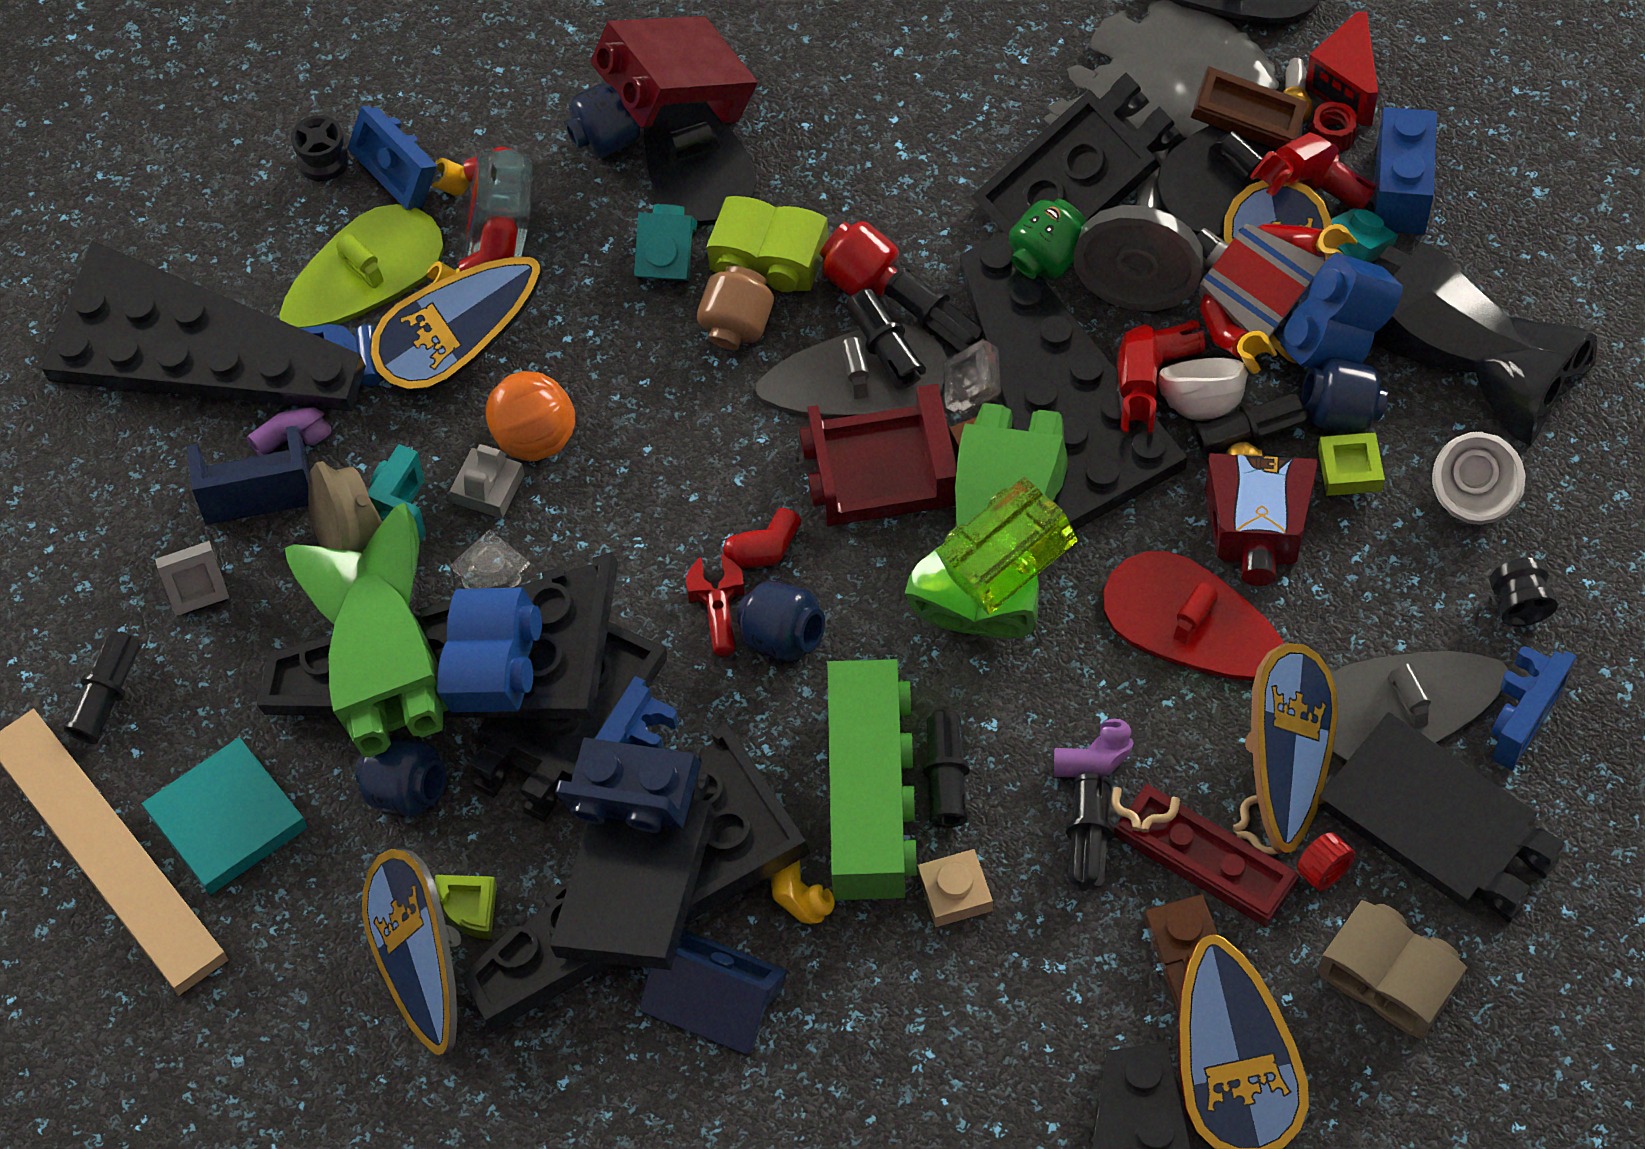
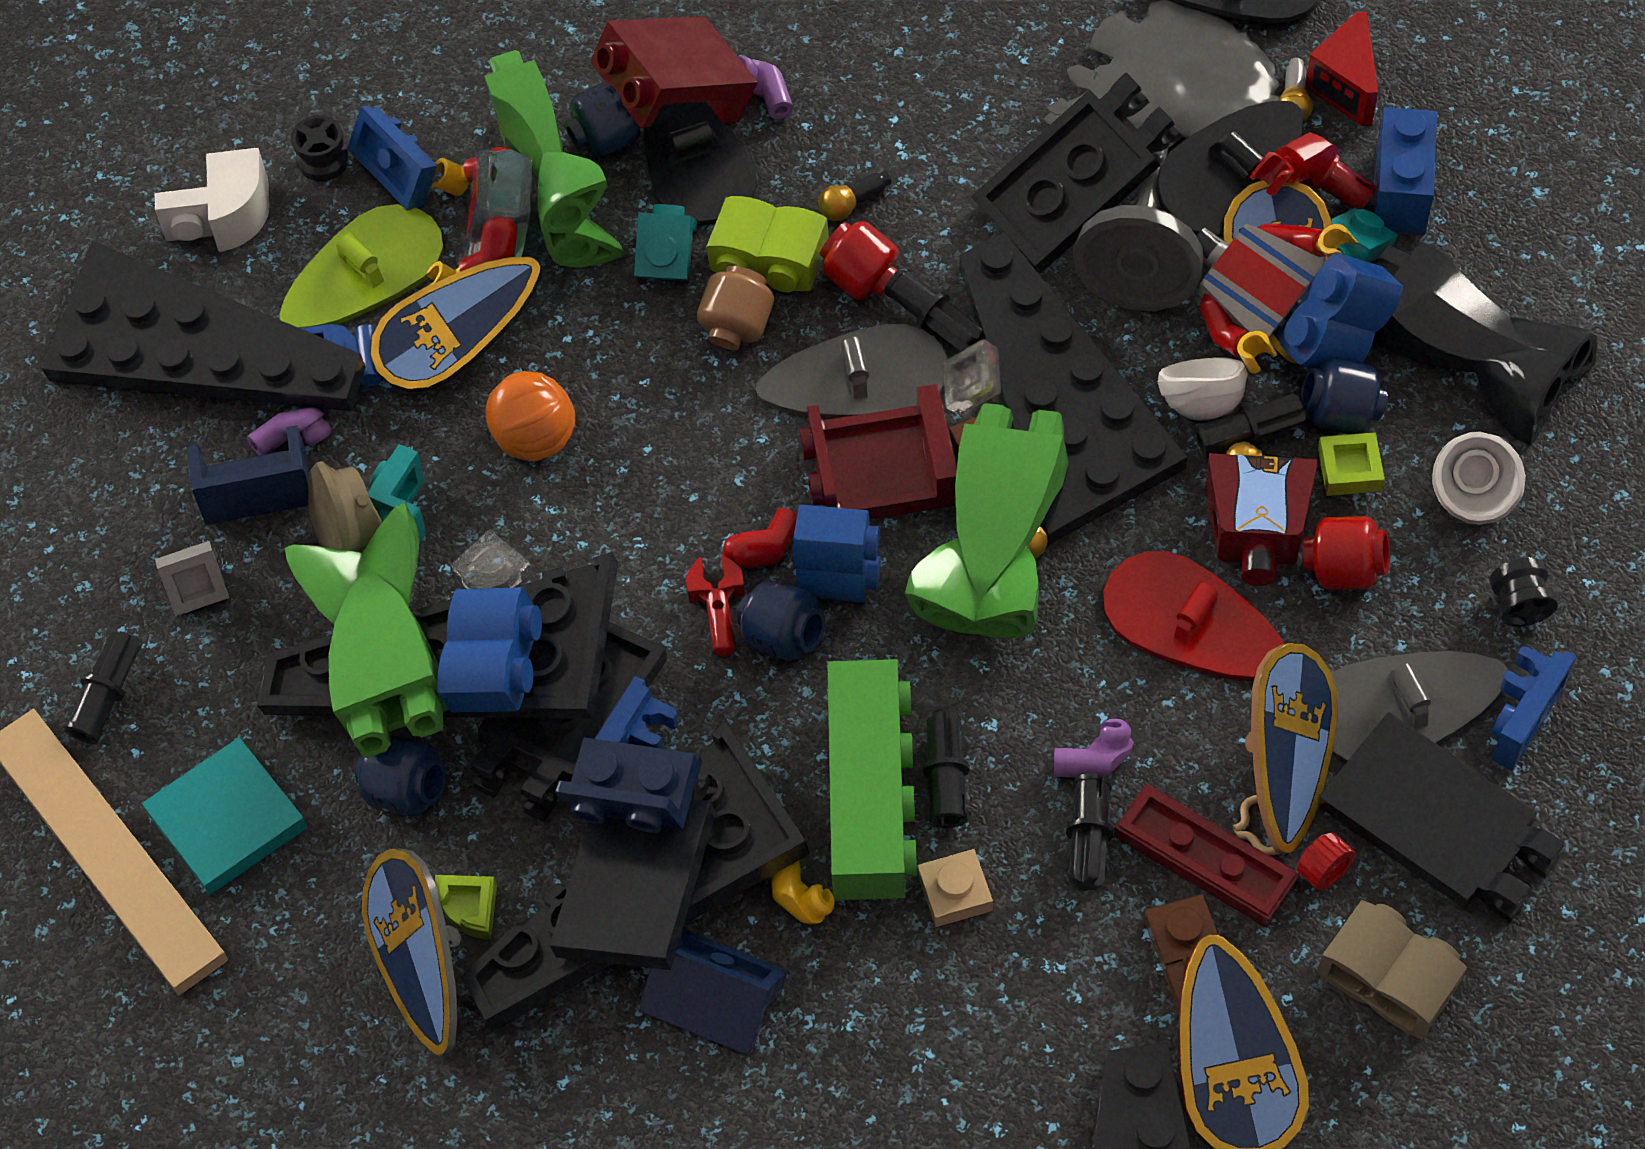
light grey tile [449,444,525,519] -> none
black axle [847,288,926,389] -> none
clear neon green brick [936,477,1078,615] -> none
green head [1009,198,1087,280] -> none
tan piece [1111,787,1180,832] -> none
red arm [1117,320,1205,434] -> none
reddish brown tile [1190,66,1308,149] -> none
red axle [1309,101,1358,153] -> none
none -> white brick [155,148,269,252]
none -> bright green hips [484,50,625,268]
none -> medium lavender arm [739,56,793,119]
none -> blue brick [793,504,881,603]
none -> piece [818,171,892,221]
none -> red head [1303,516,1390,590]

